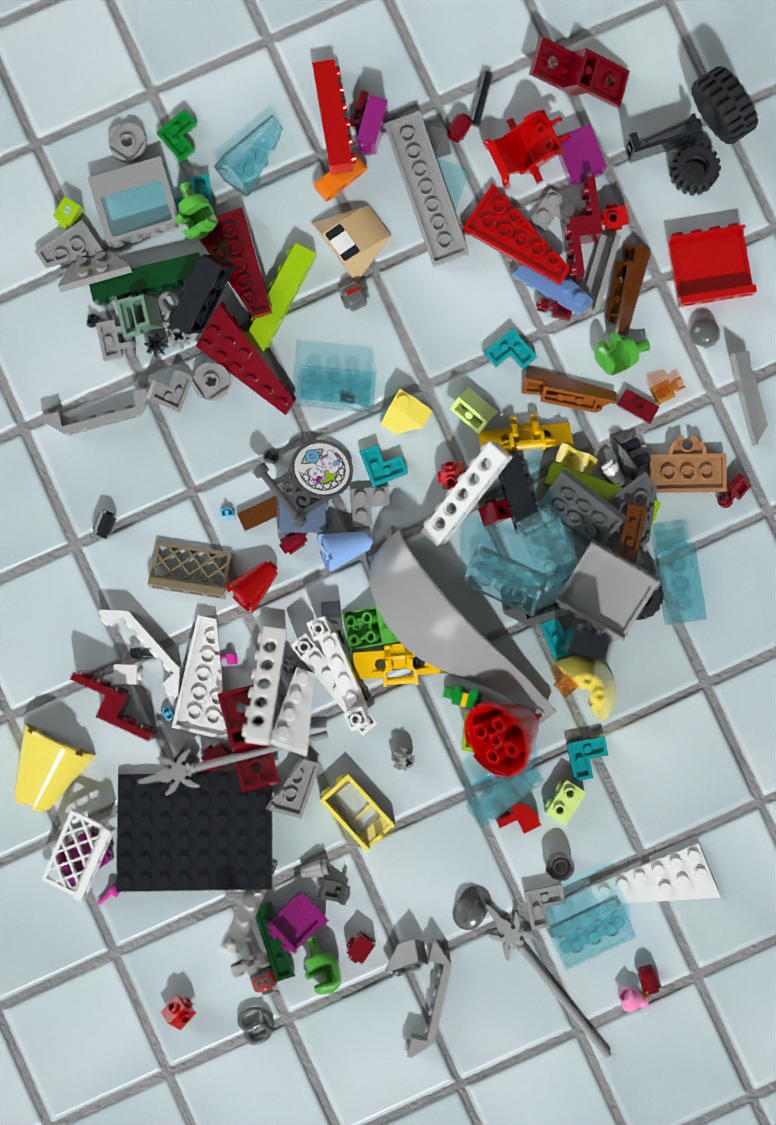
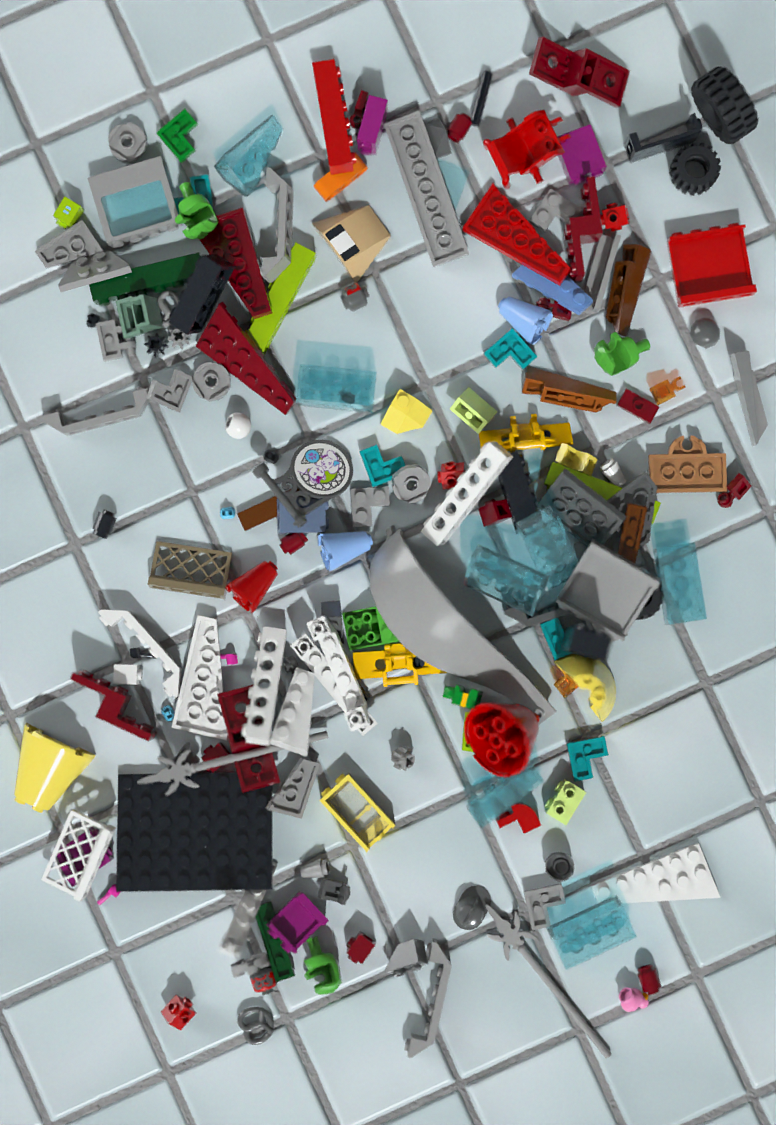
black connector [611,437,651,480] -> none
none -> white piece [225,412,251,439]
none -> light grey slope [260,167,294,283]
none -> light grey plate [392,464,431,503]
none -> light blue cone [498,297,553,345]

